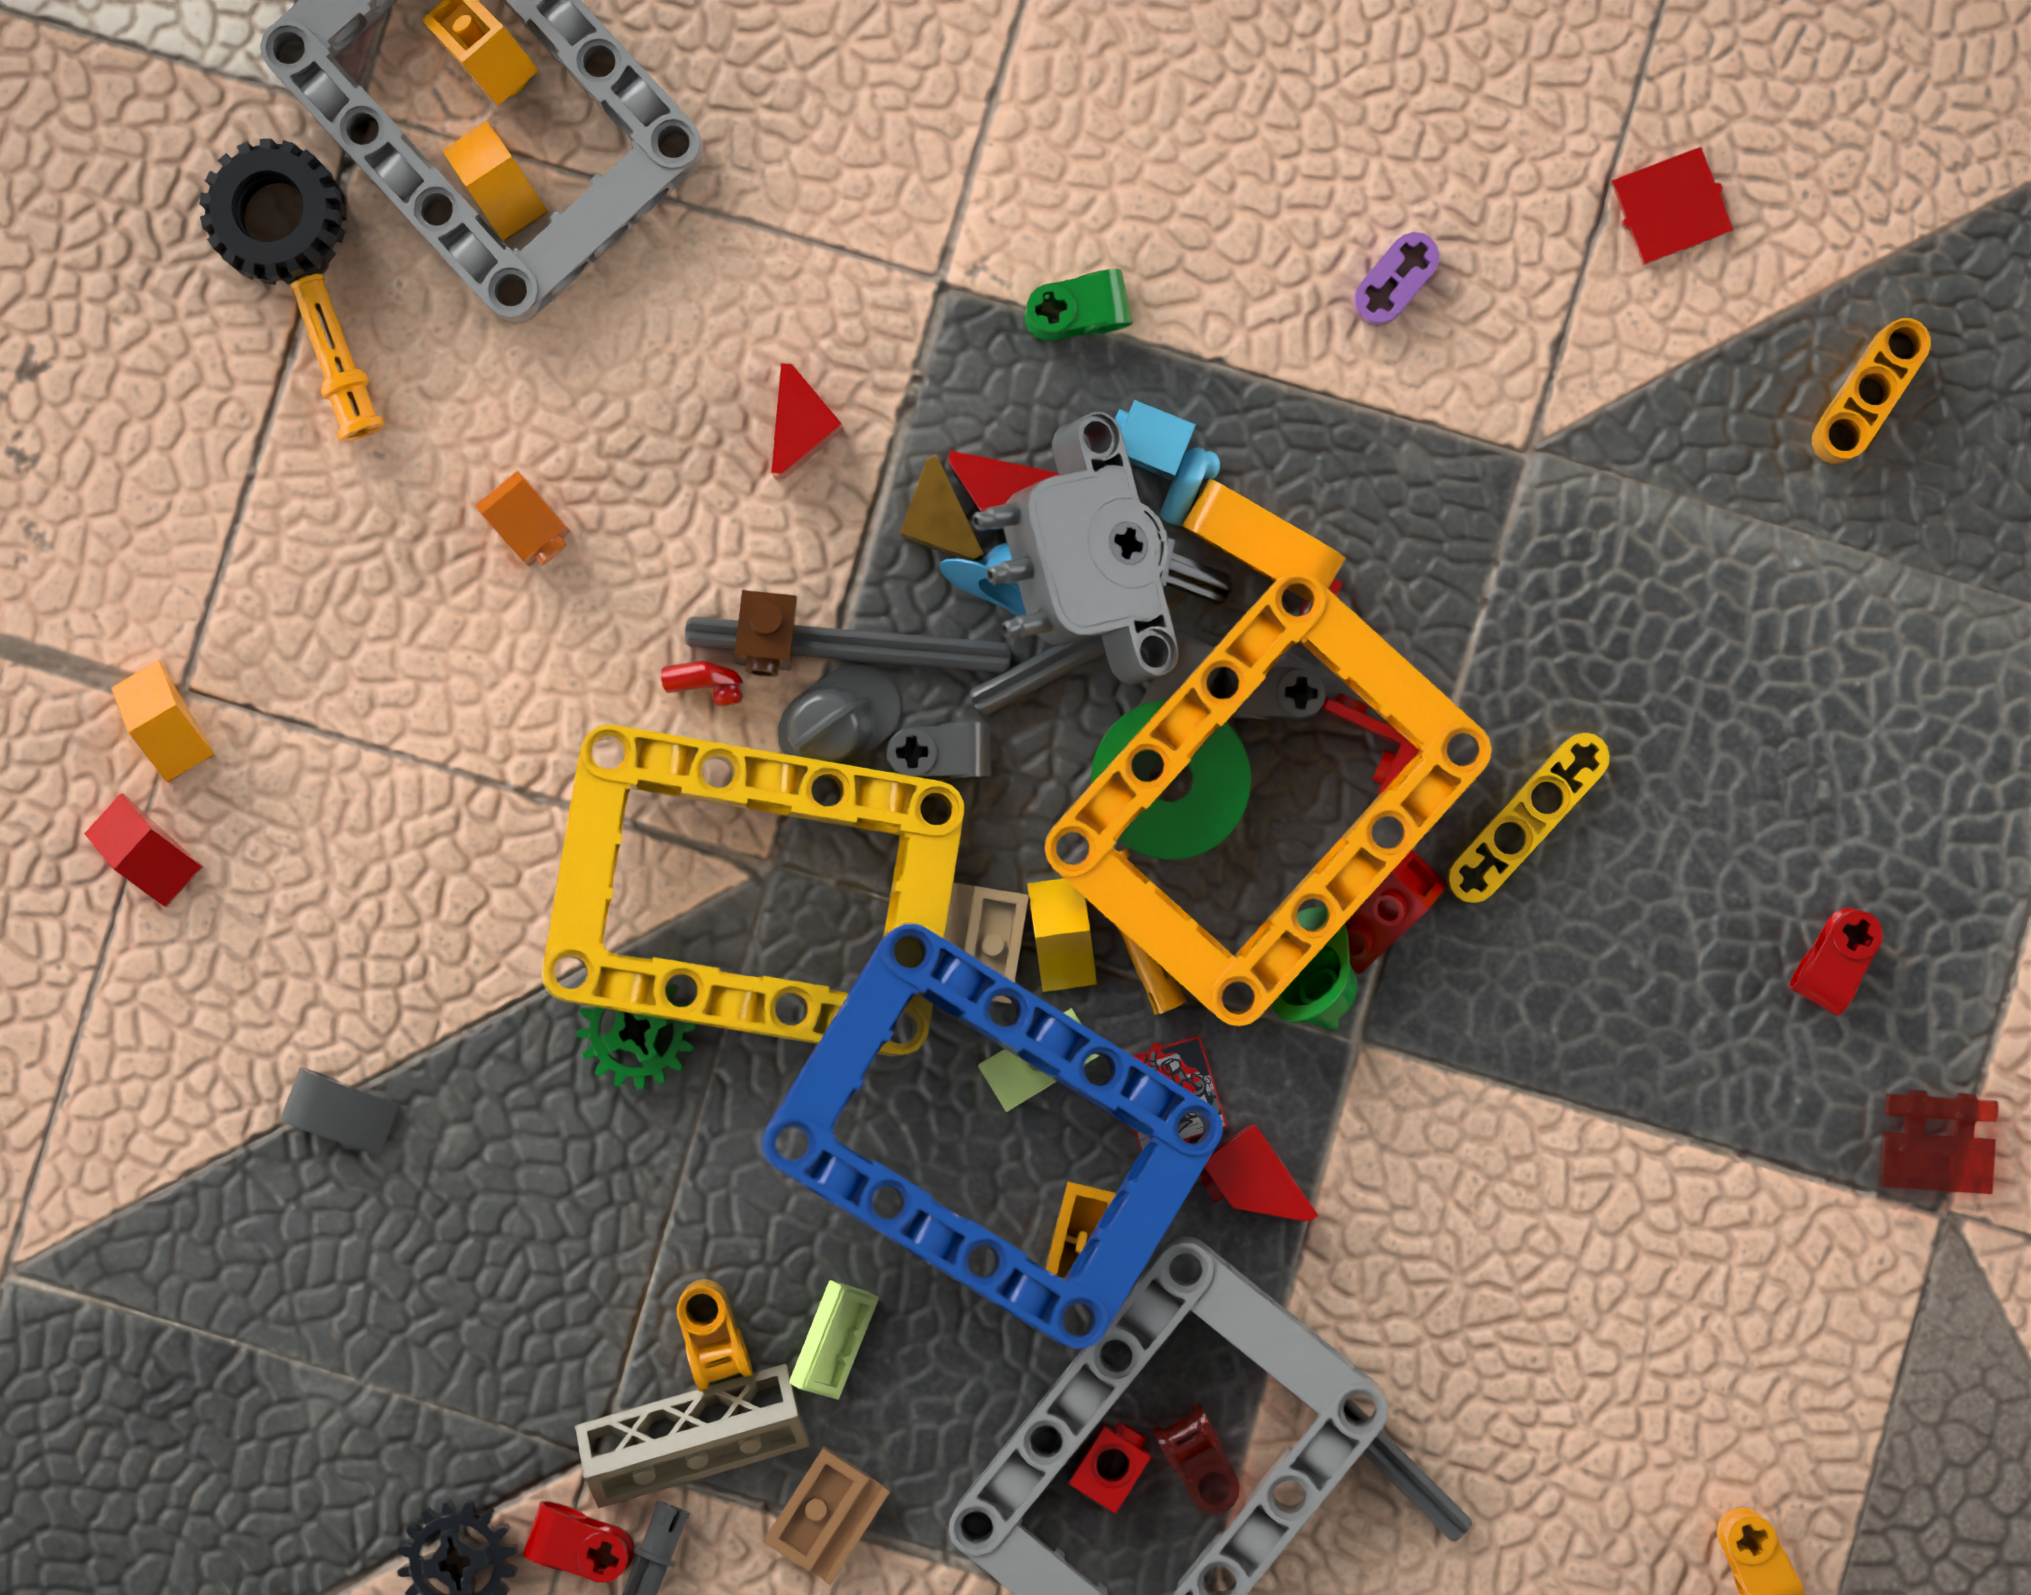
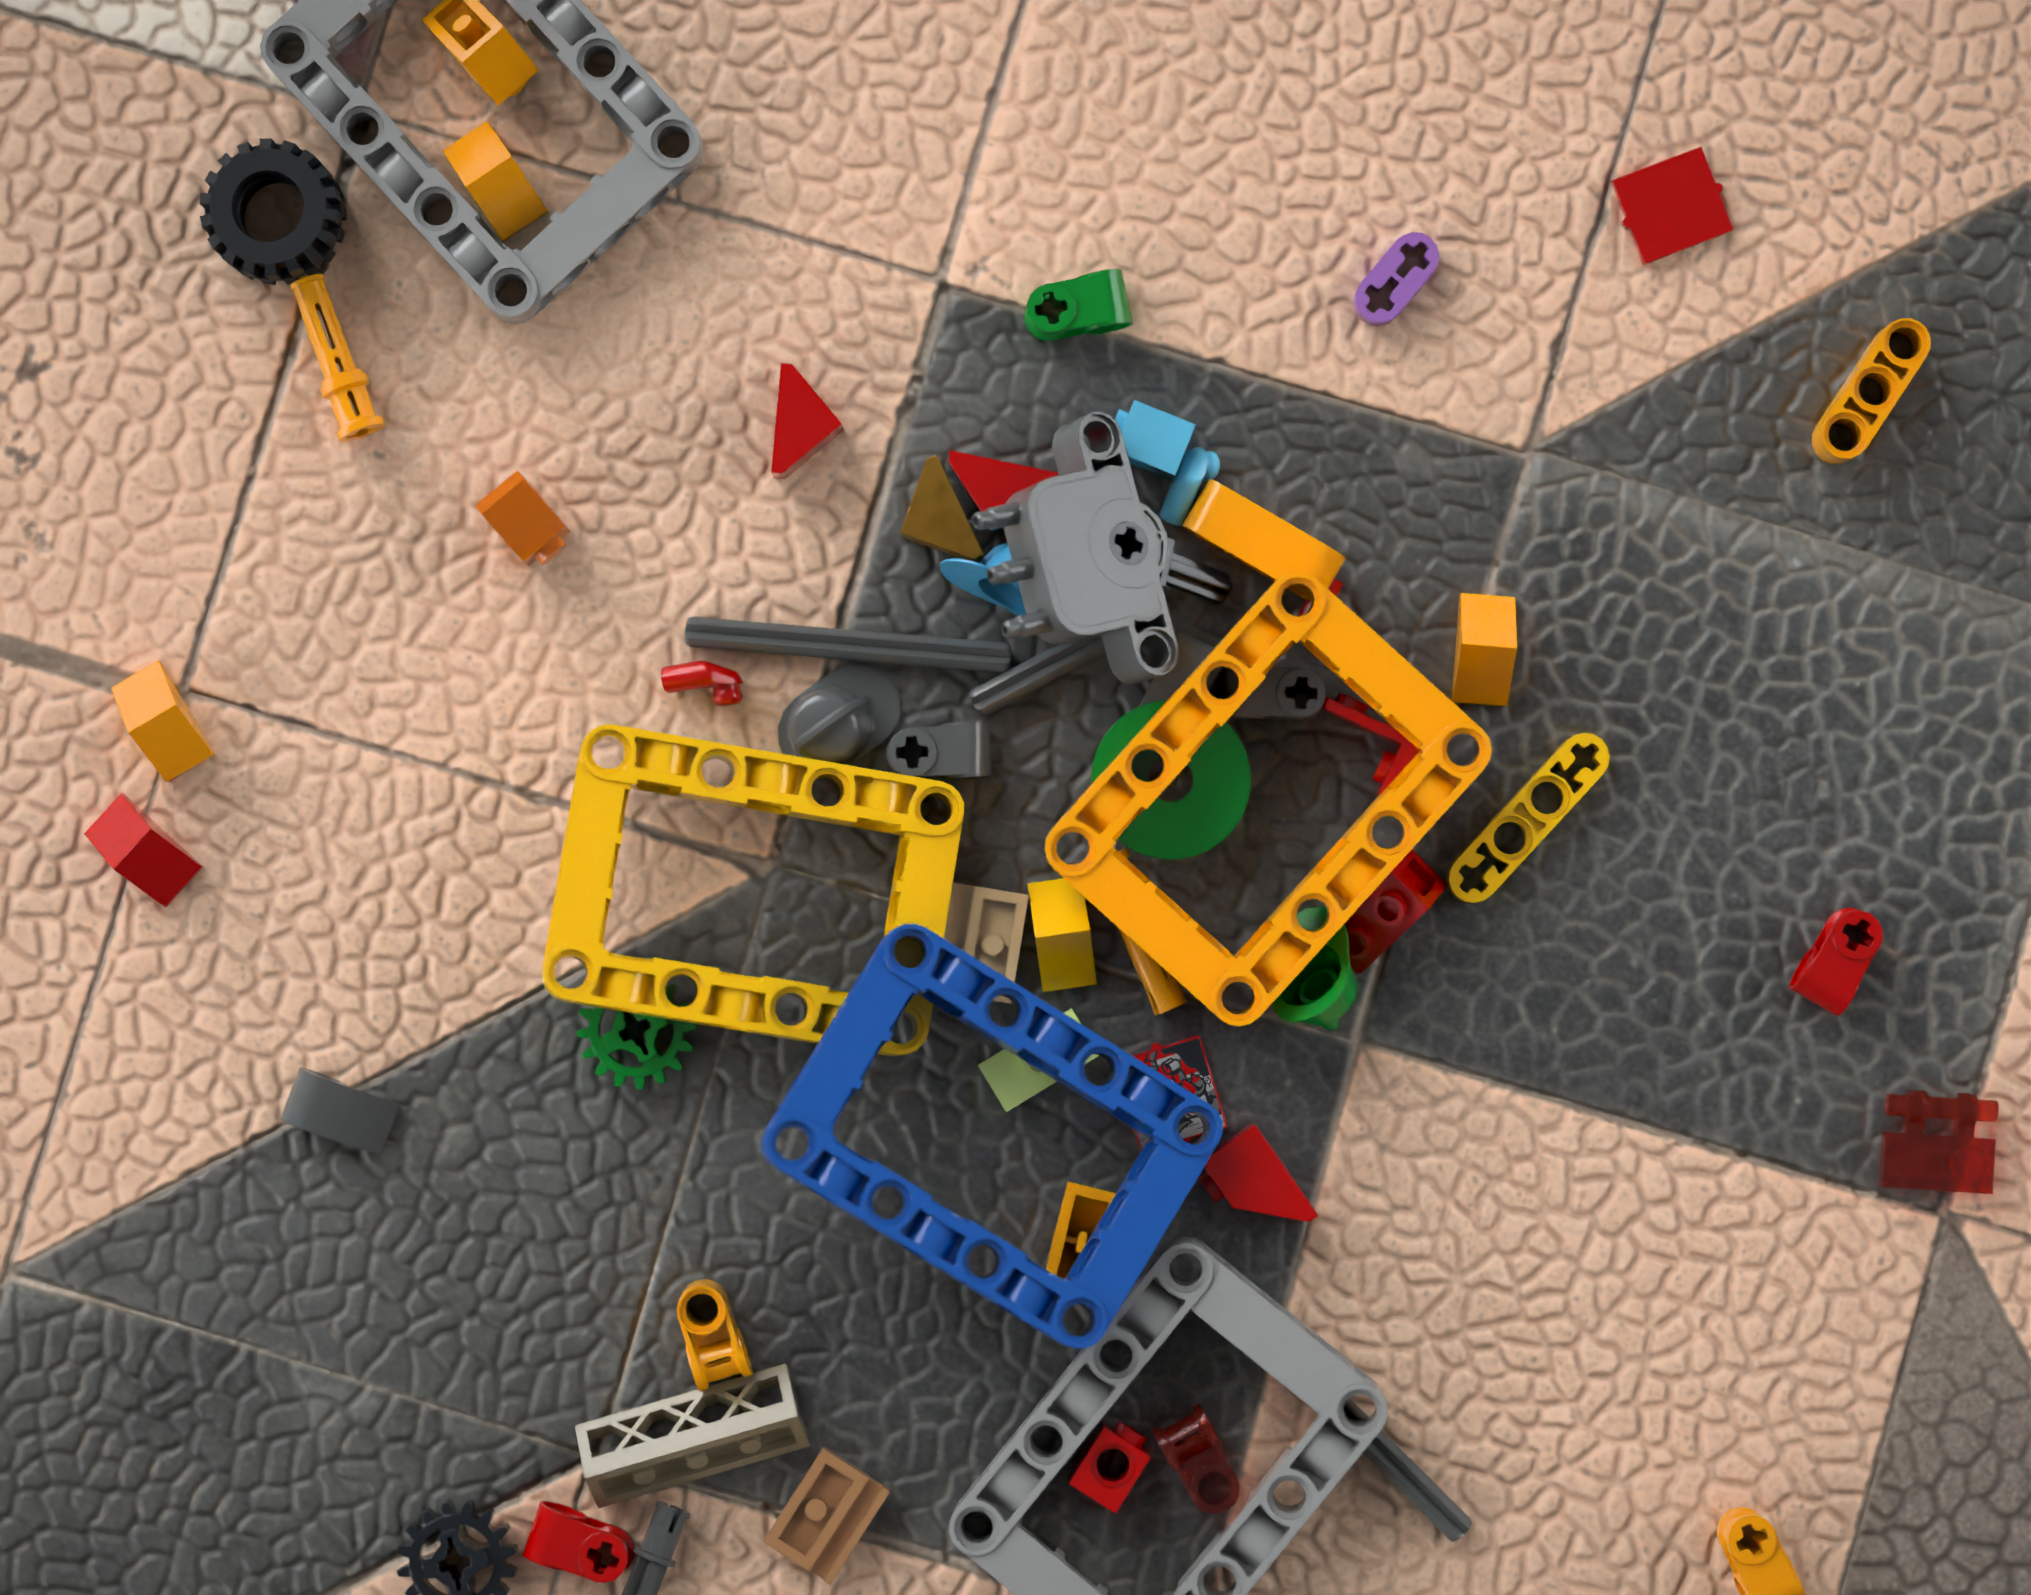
reddish brown bracket [734,590,798,677] -> none
yellowish green plate [789,1280,879,1400] -> none
none -> light orange slope [1452,593,1517,707]

